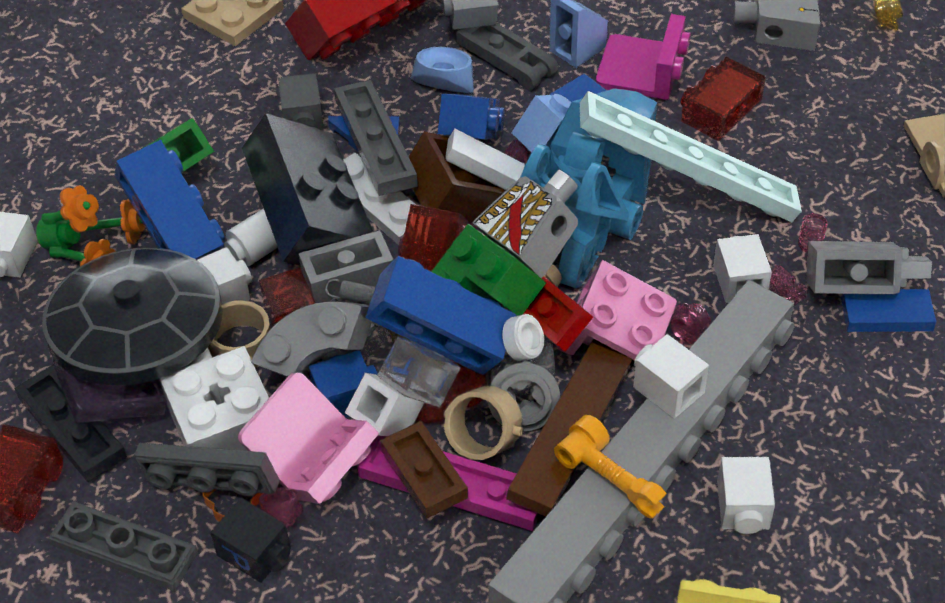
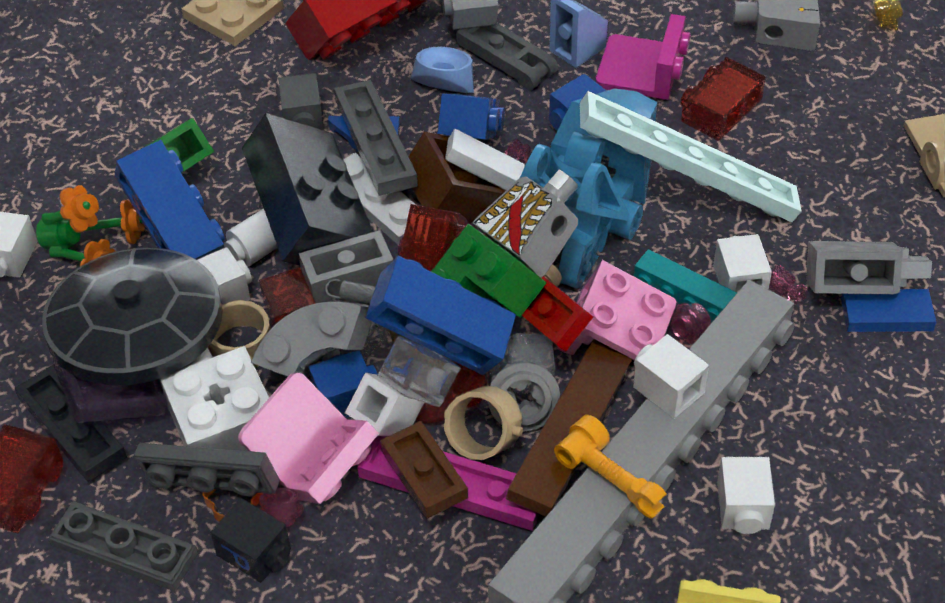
white tile [502,314,544,361] -> none
light blue brick [512,94,571,152] -> none
clear pink piece [798,213,828,253] -> none
none -> teal piece [634,249,737,323]

